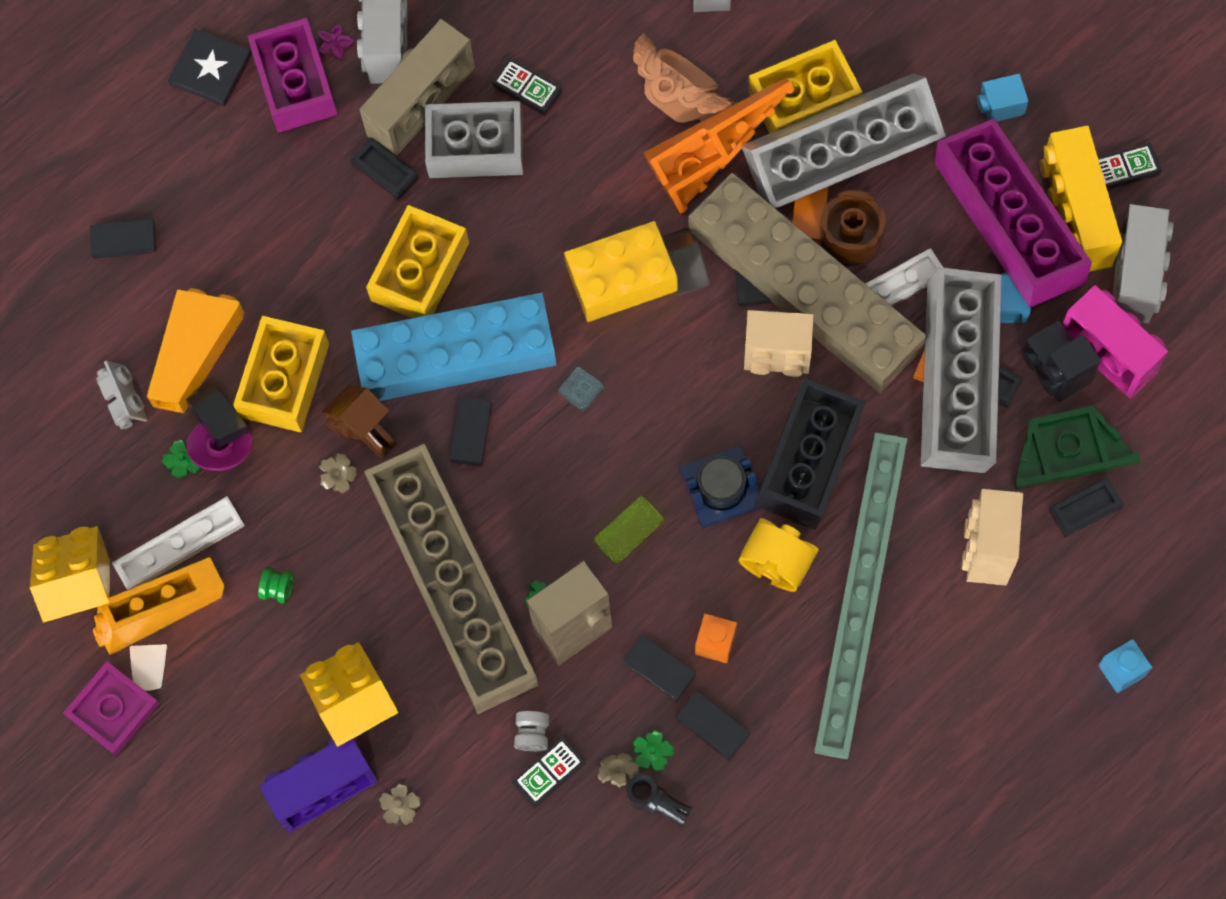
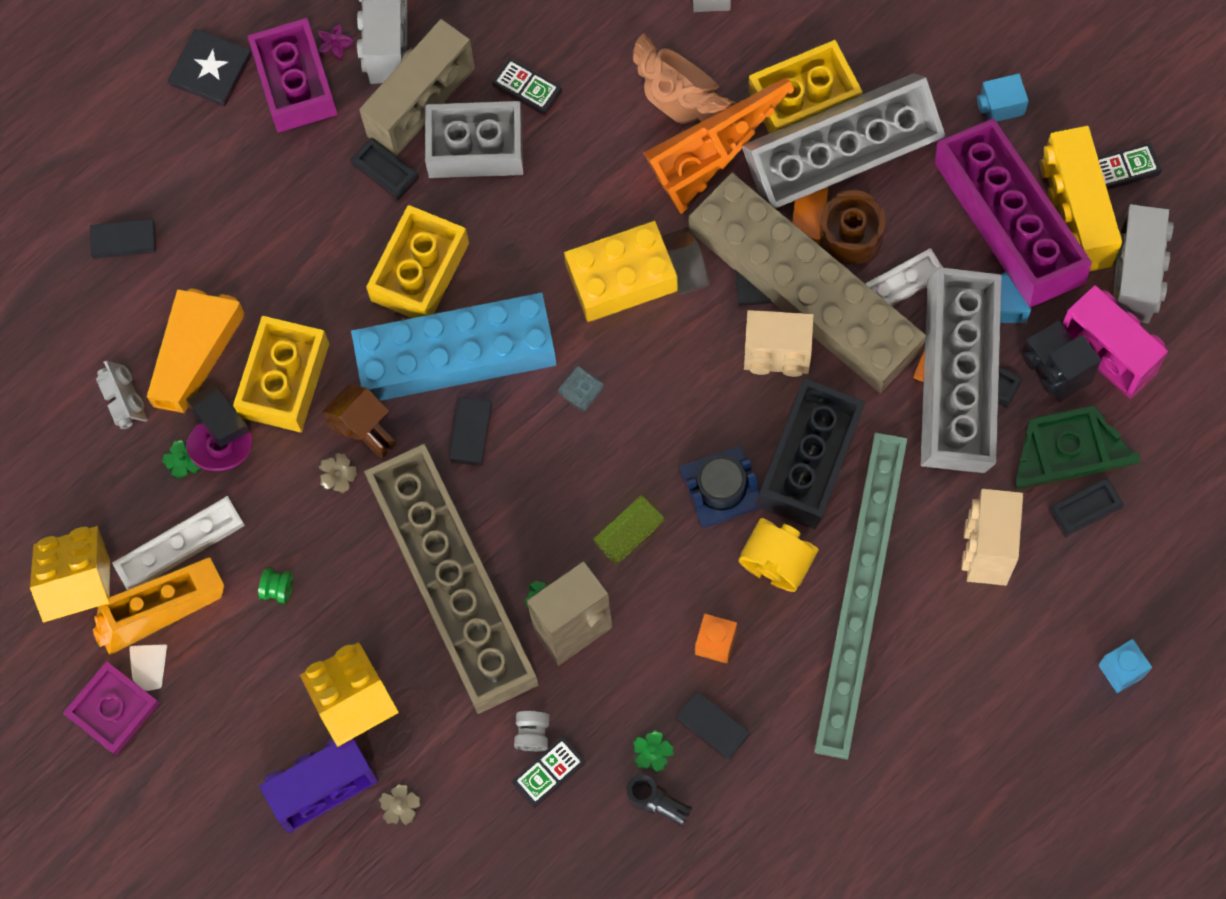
dark tan plant [598,753,639,788] -> none
black tile [622,635,696,702] -> none

